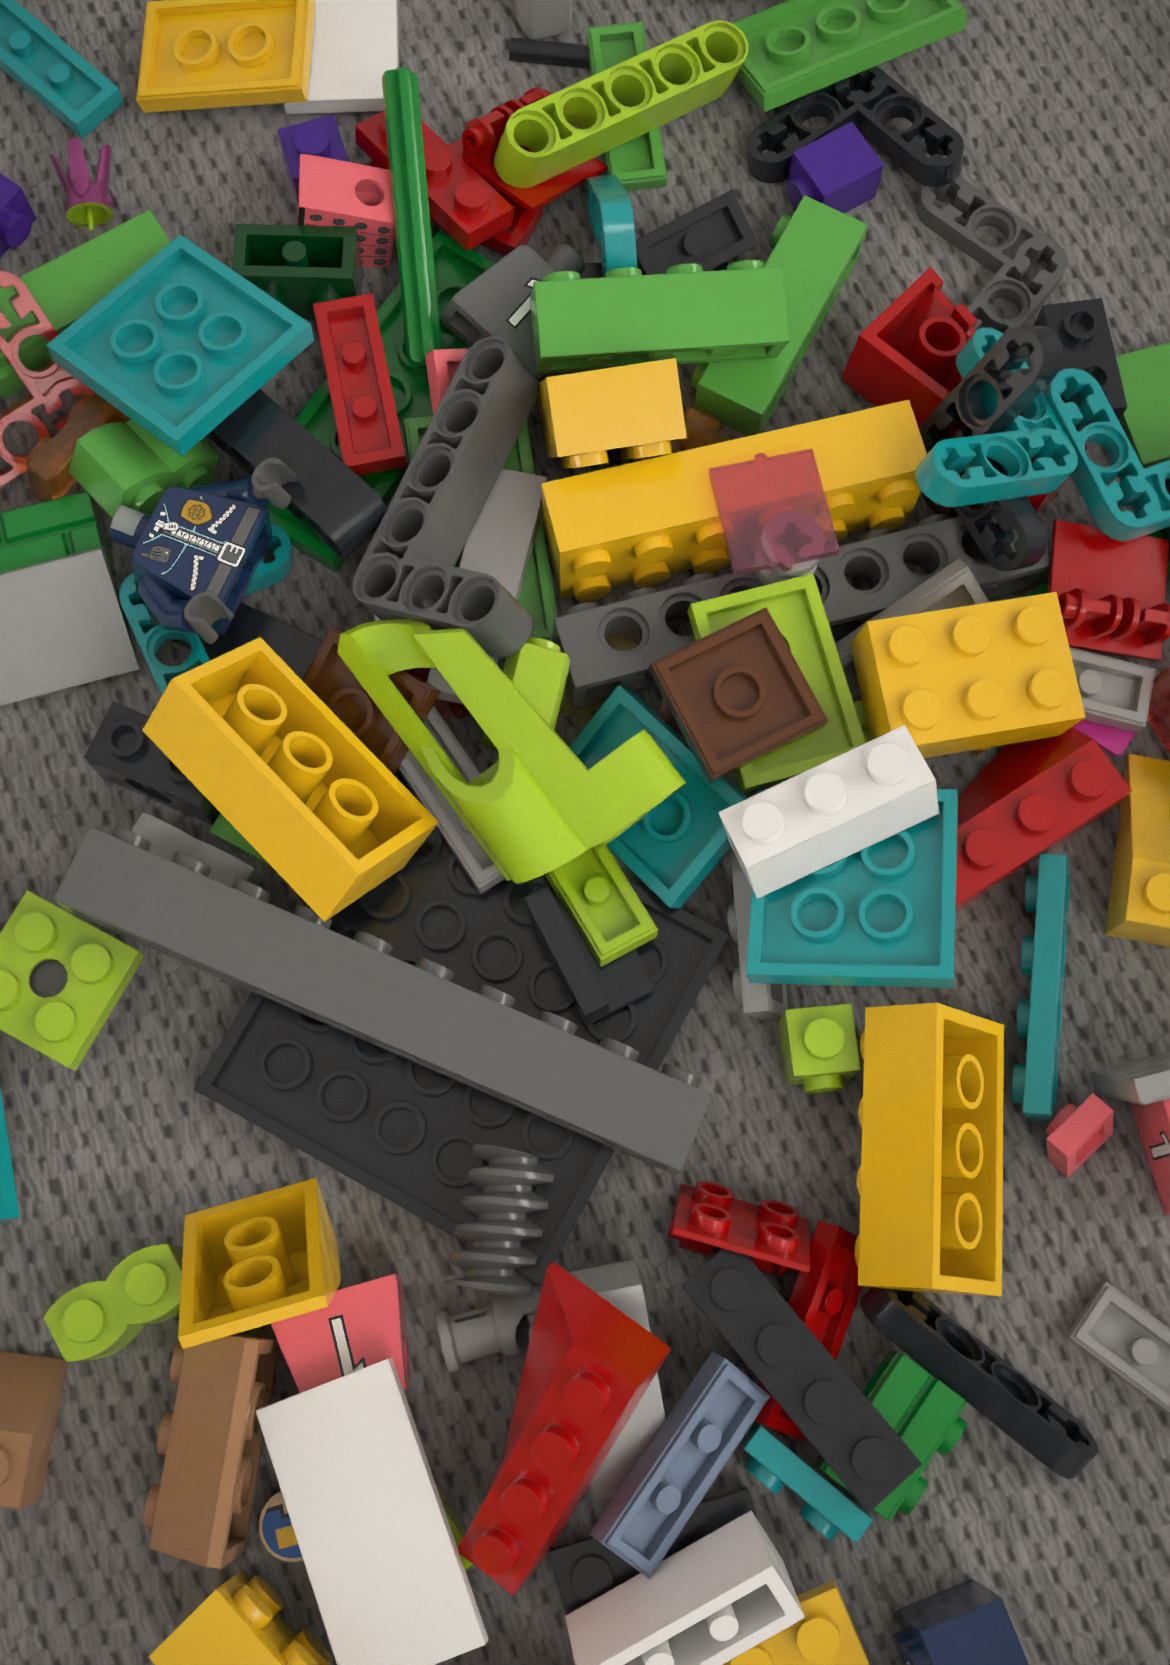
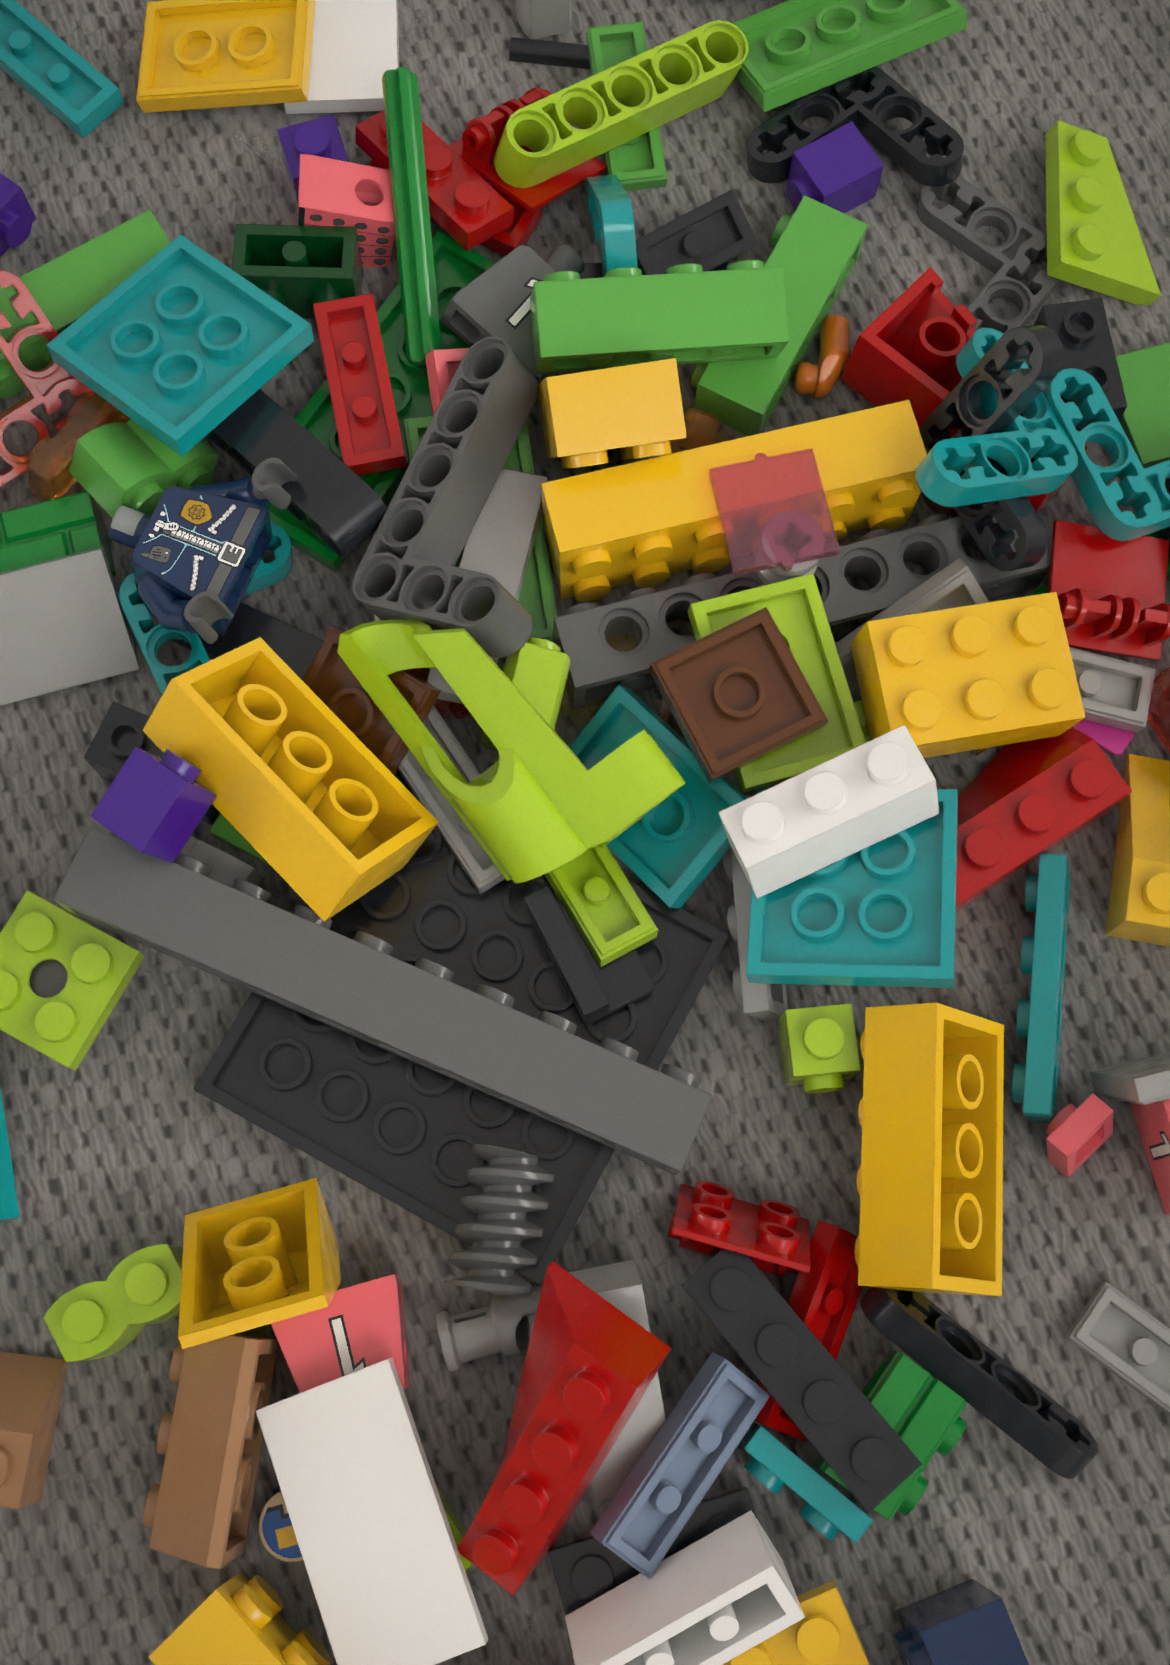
flat silver piece [50,137,113,232] -> none
none -> dark purple brick [90,747,217,863]
none -> orange arm [793,315,849,399]
none -> lime wing [1045,120,1161,305]

